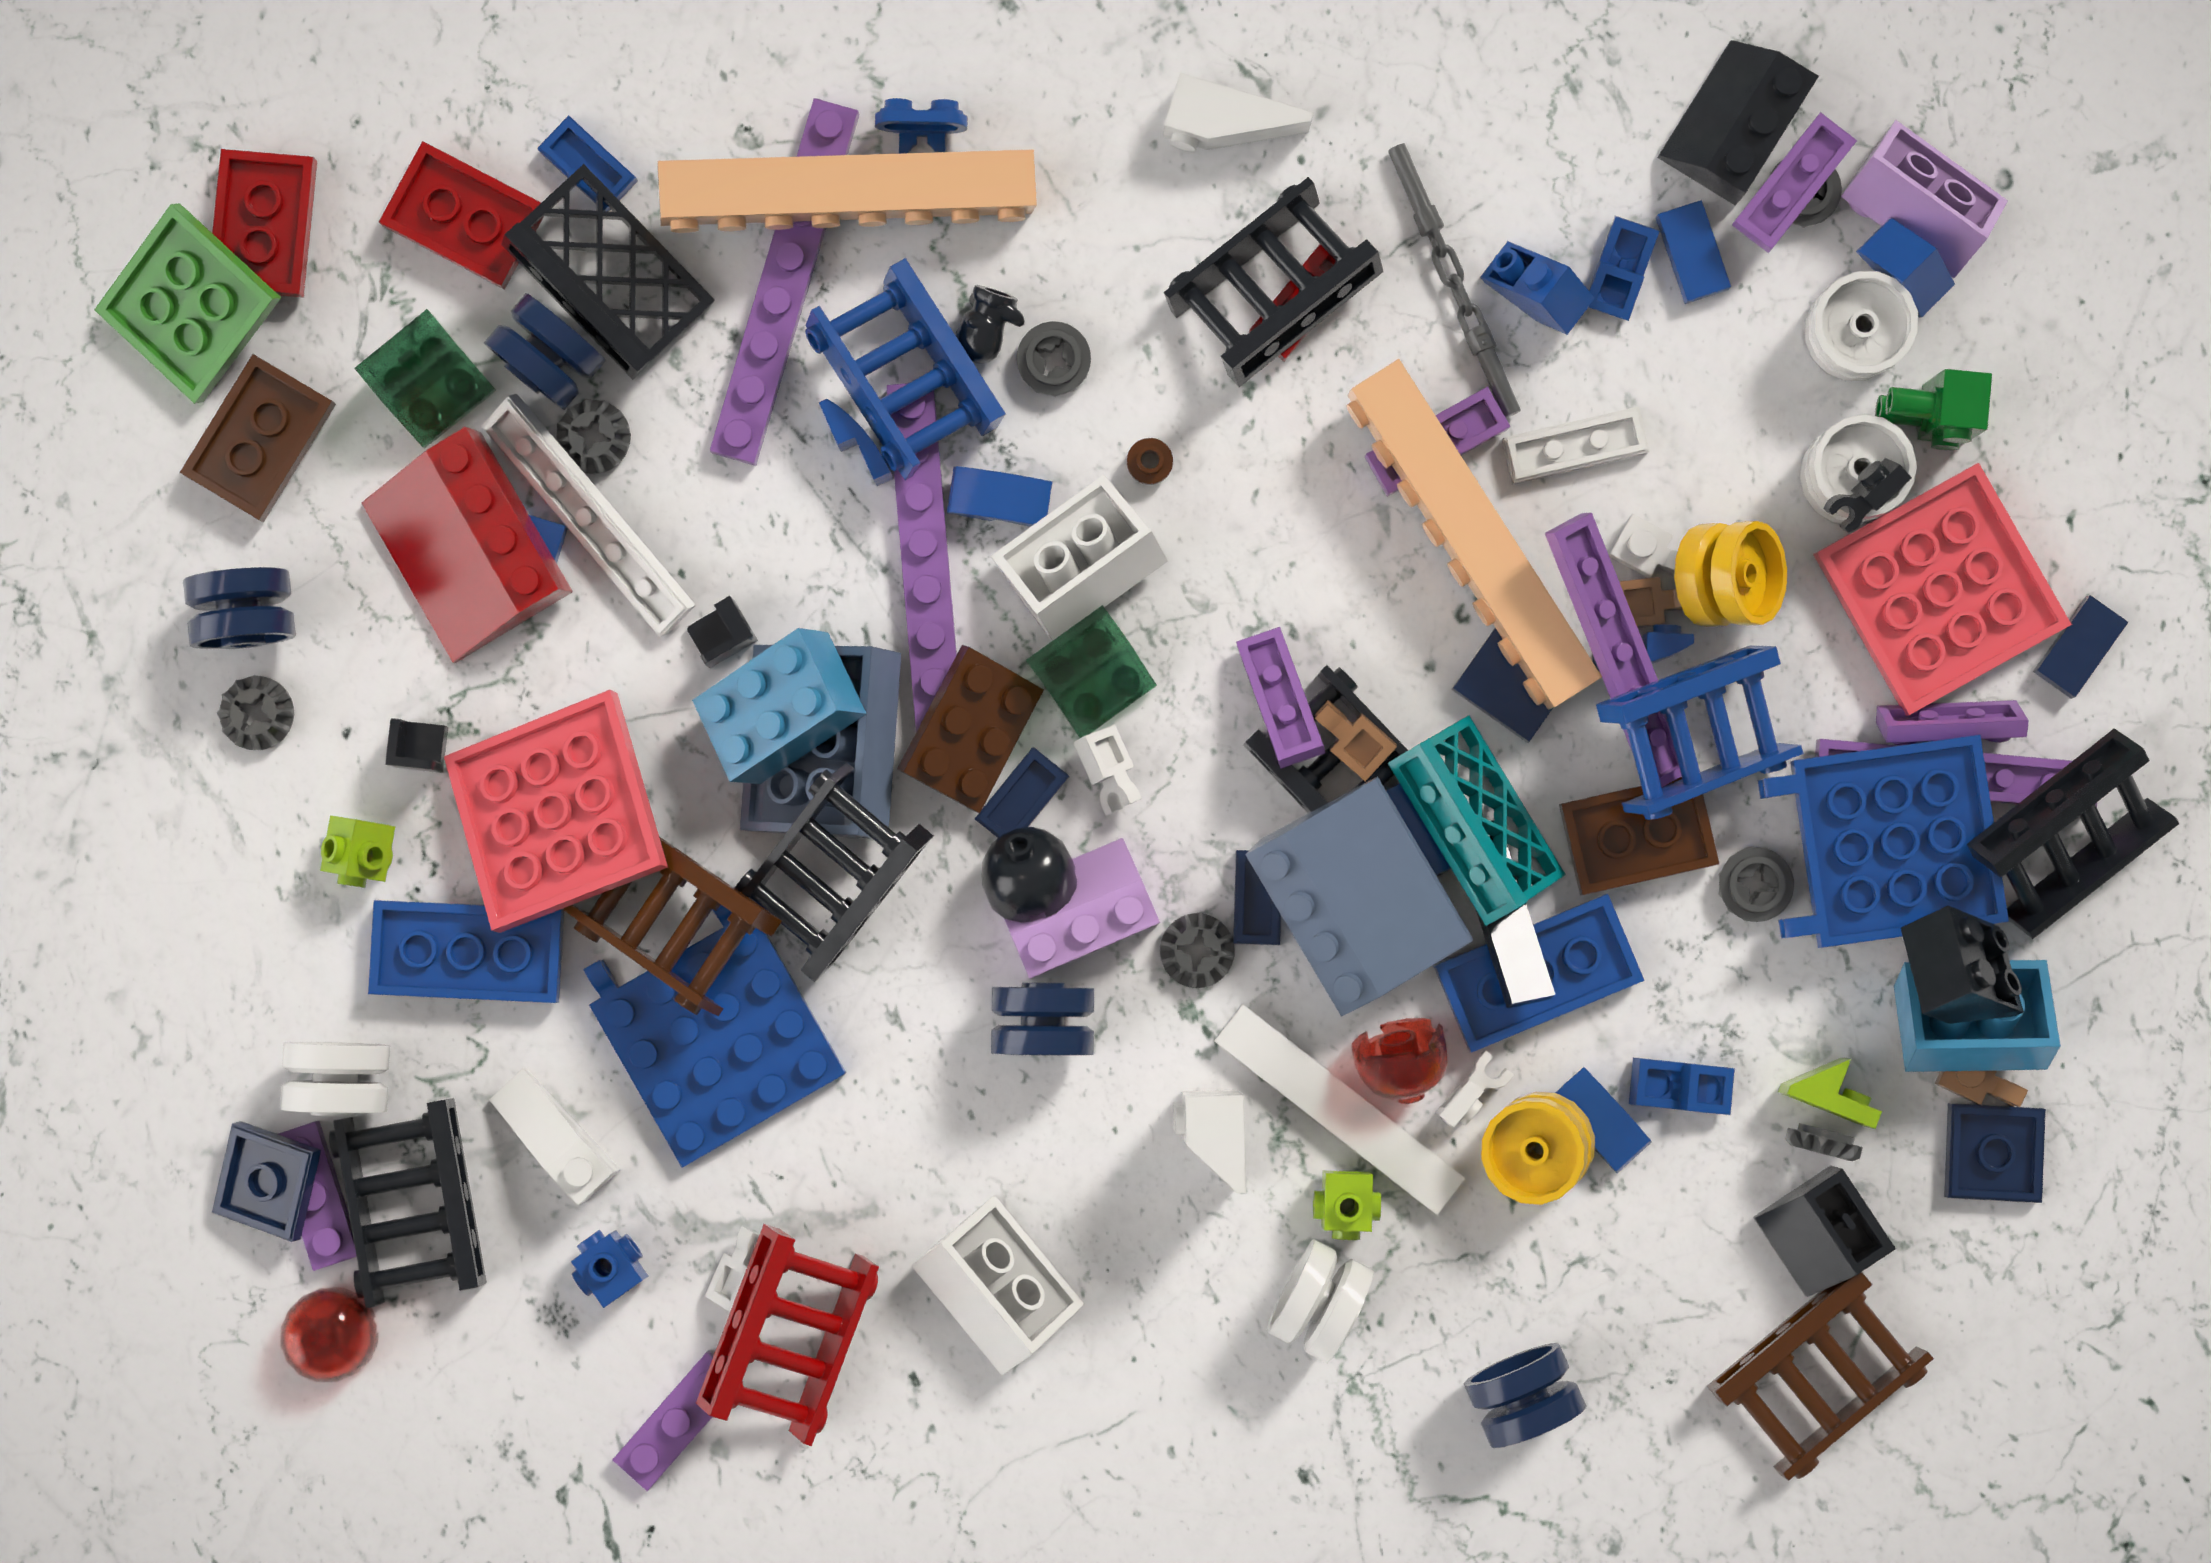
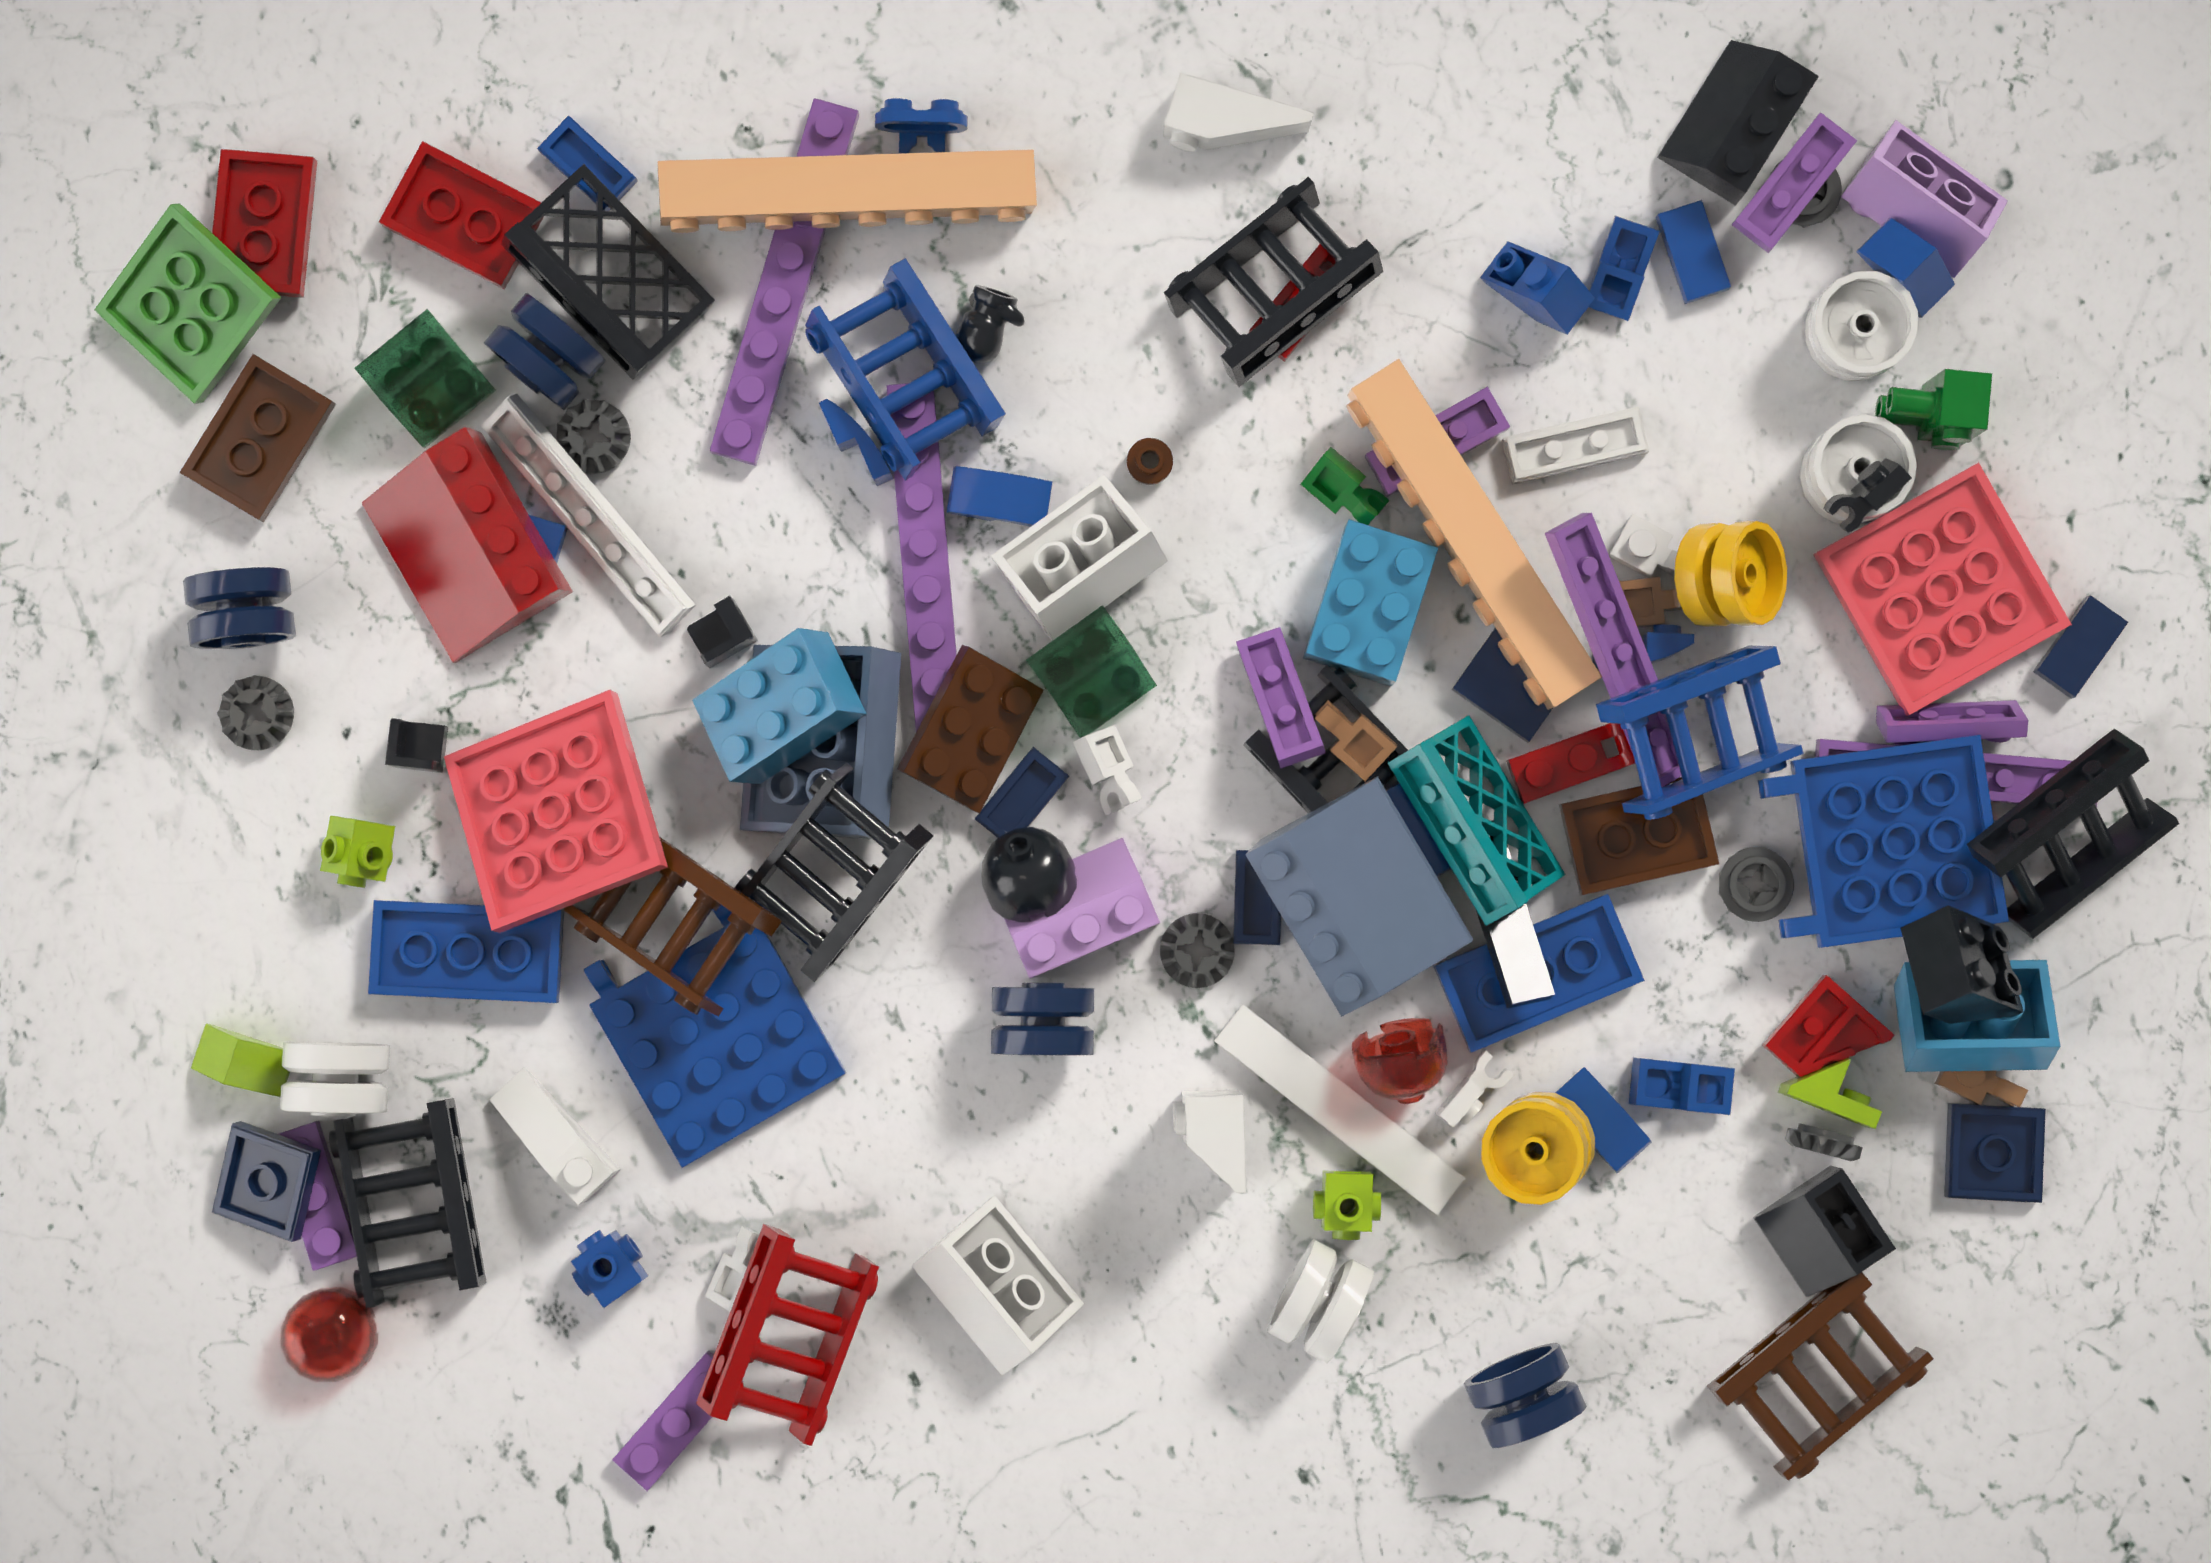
dark grey gear [1017,321,1091,397] -> none
dark grey piece [1388,143,1521,418] -> none
none -> lime slope [191,1023,290,1097]
none -> green plate [1300,447,1390,525]
none -> dark azure brick [1303,519,1438,686]
none -> red plate [1506,723,1635,804]
none -> red wing [1762,975,1895,1077]

